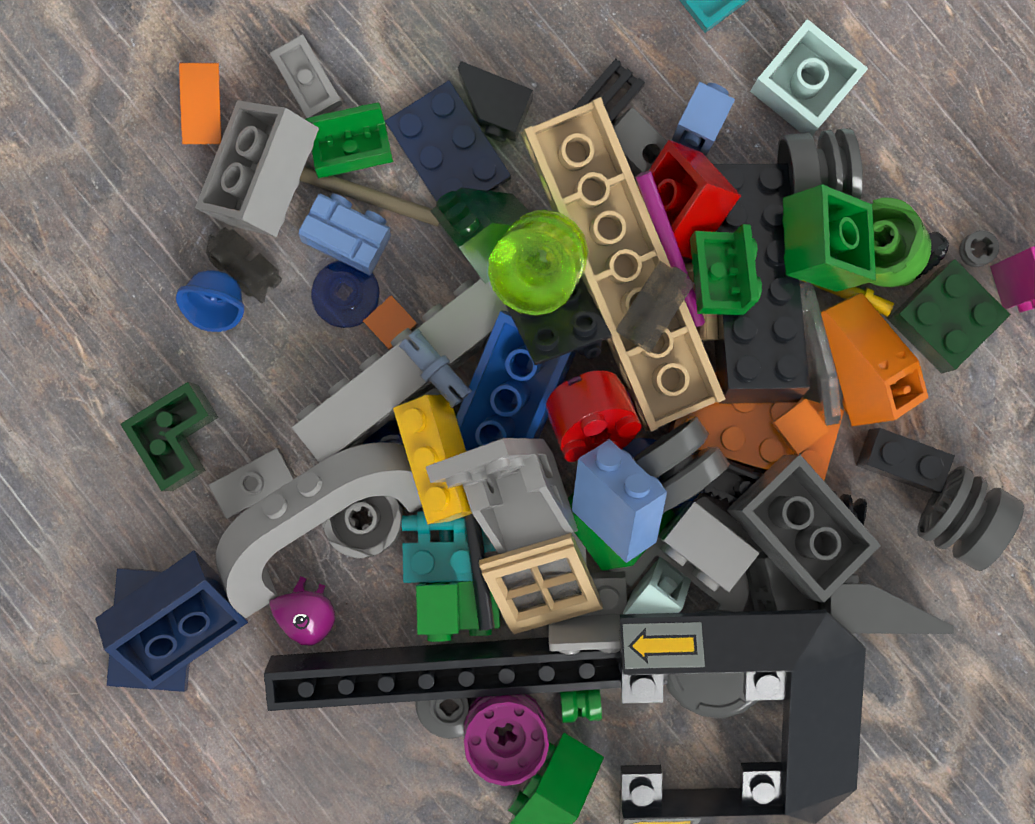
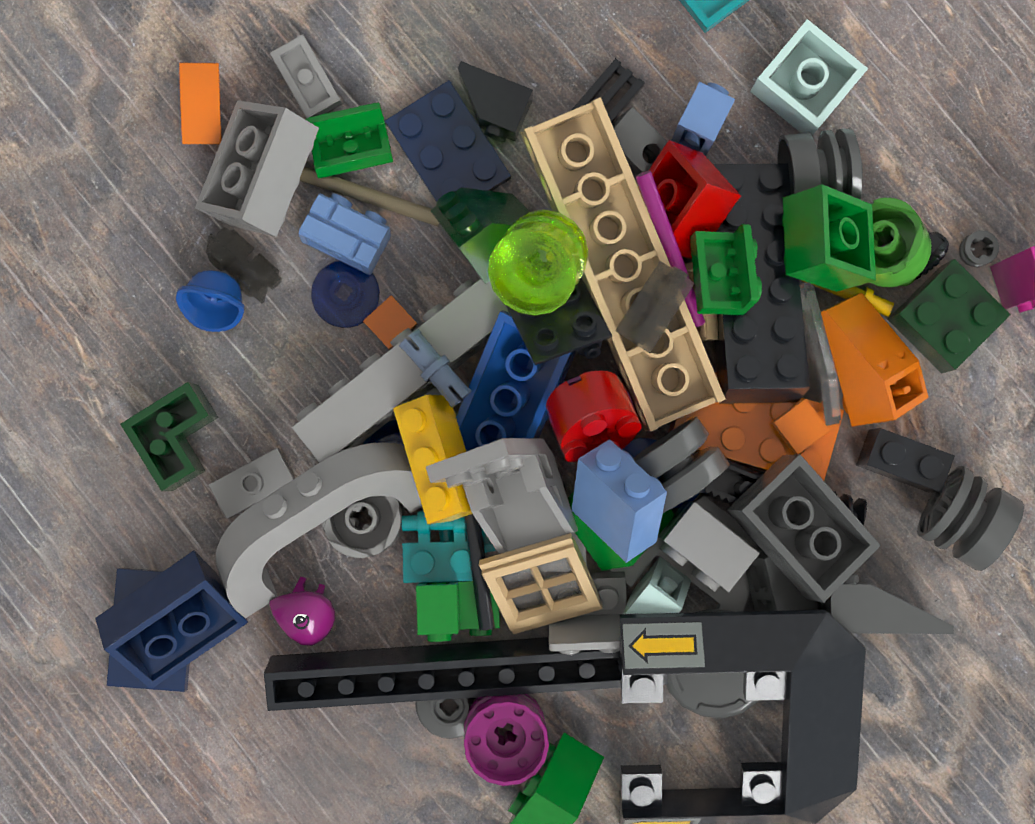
green wheel [560,689,602,723] -> none

